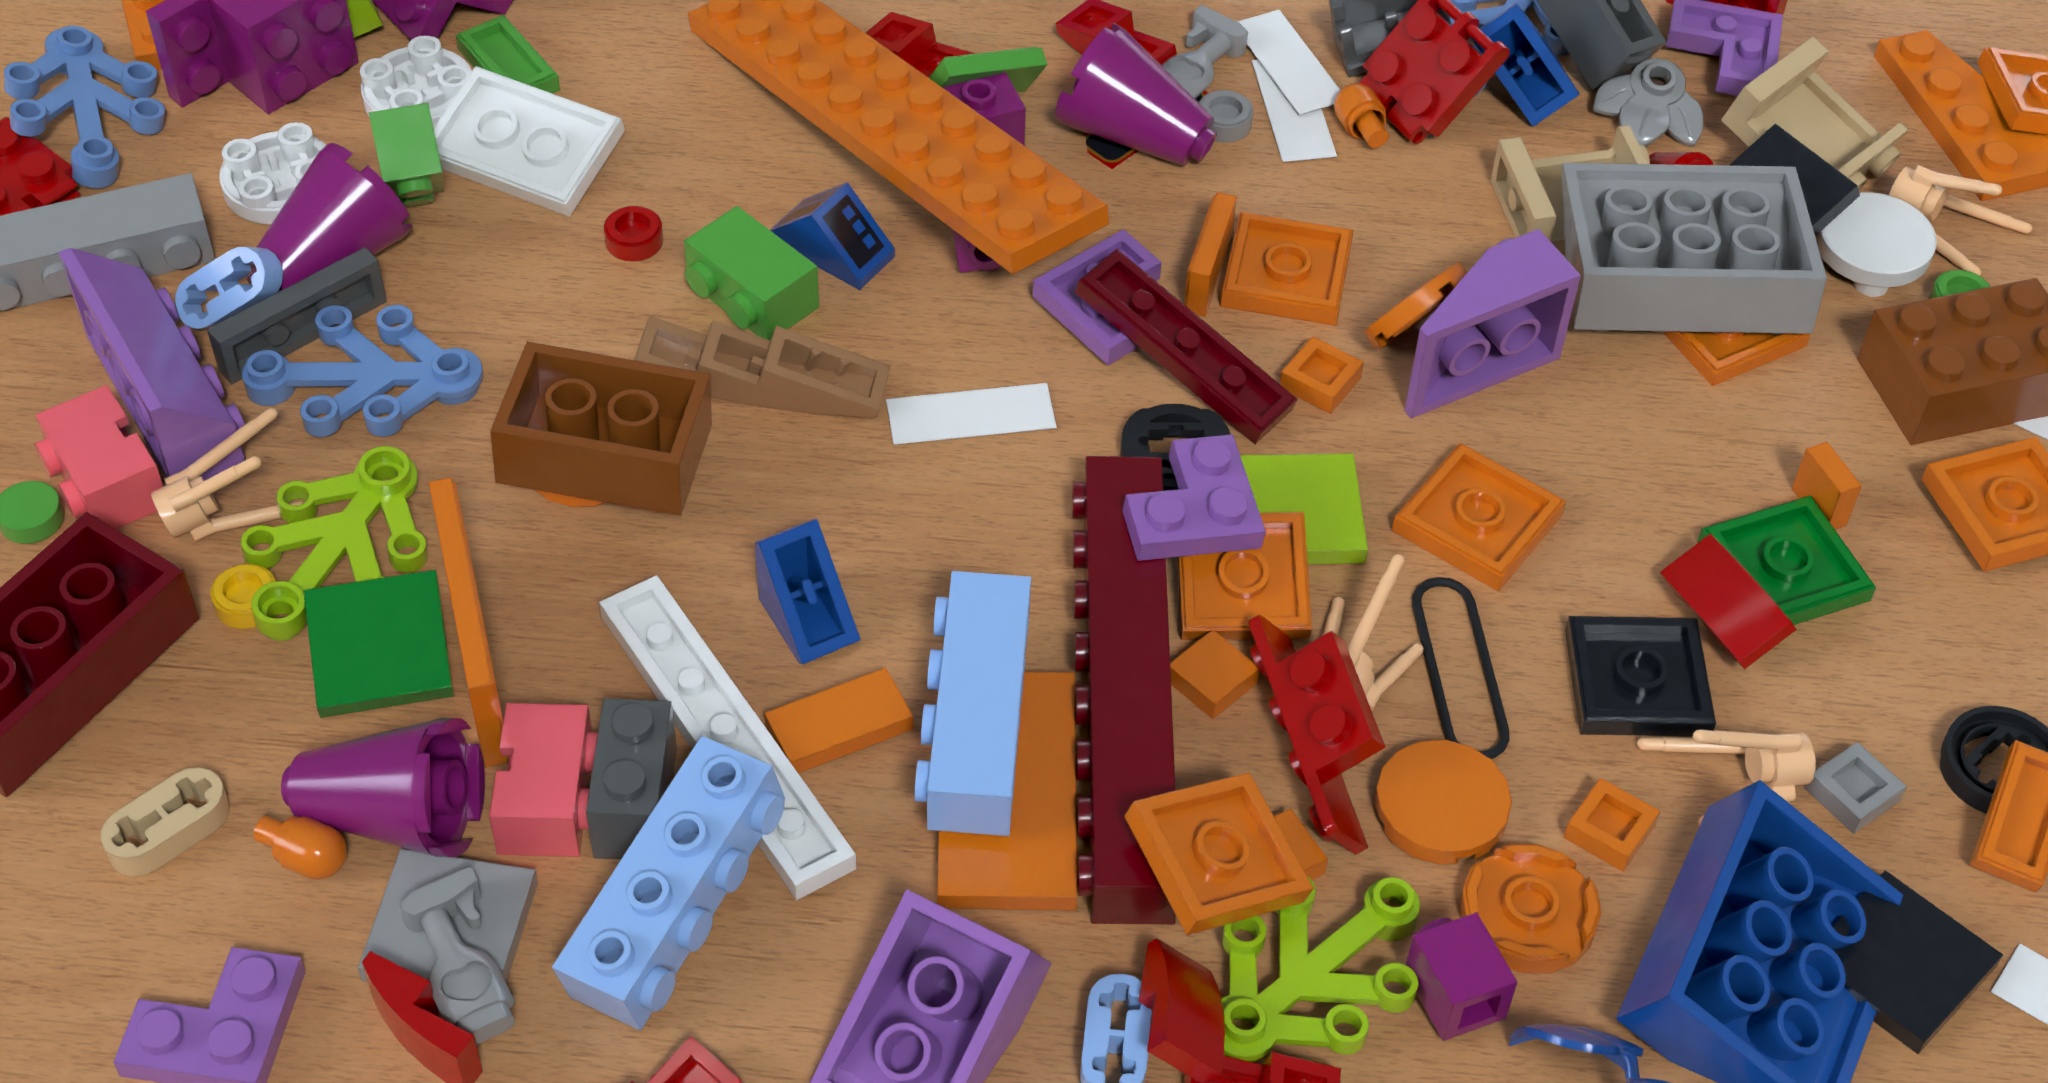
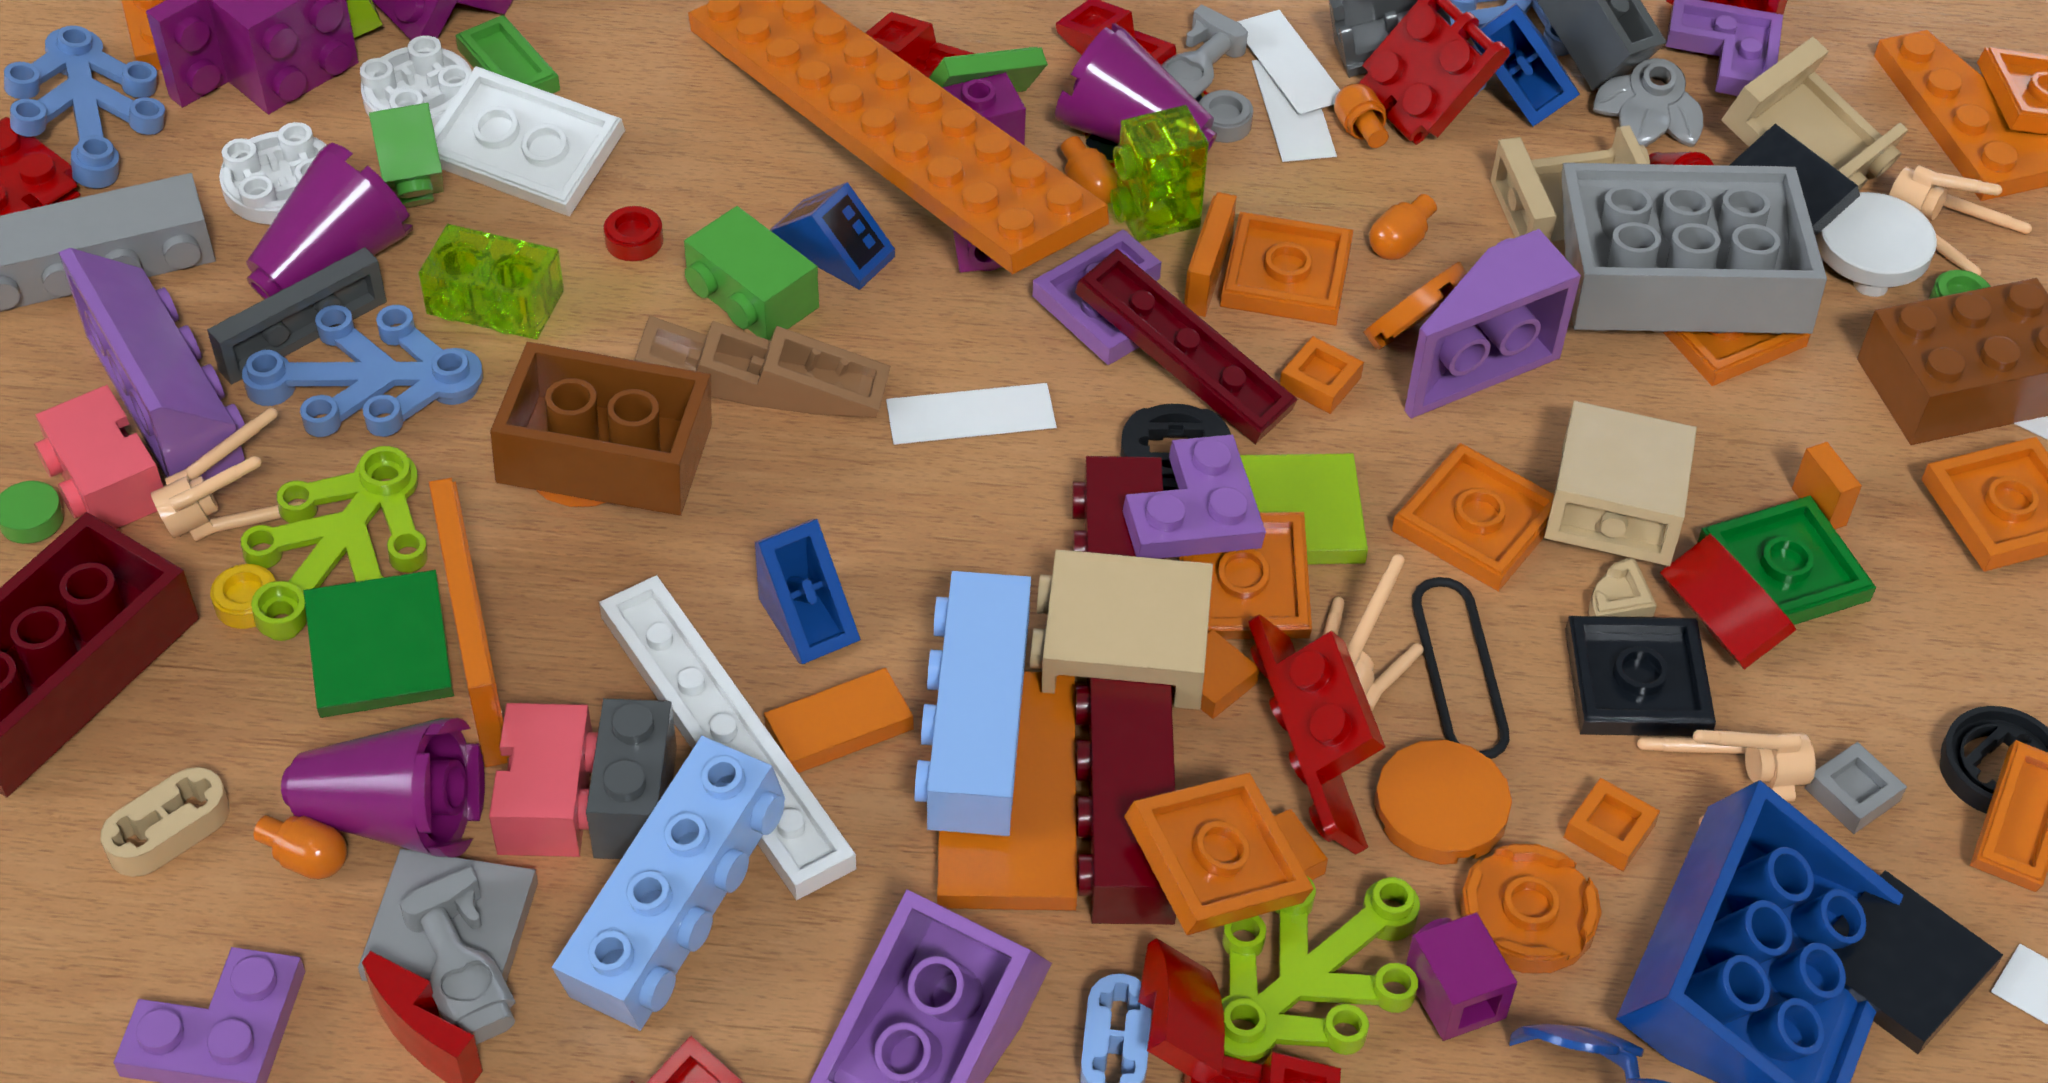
light blue beam [175,247,283,329] -> none
none -> clear neon green brick [418,224,564,340]
none -> tan panel [1030,549,1213,710]
none -> orange cylinder [1060,136,1119,205]
none -> clear neon green brick [1110,105,1209,242]
none -> orange cylinder [1369,194,1437,260]
none -> tan panel [1544,401,1697,566]
none -> tan tile [1588,558,1657,617]

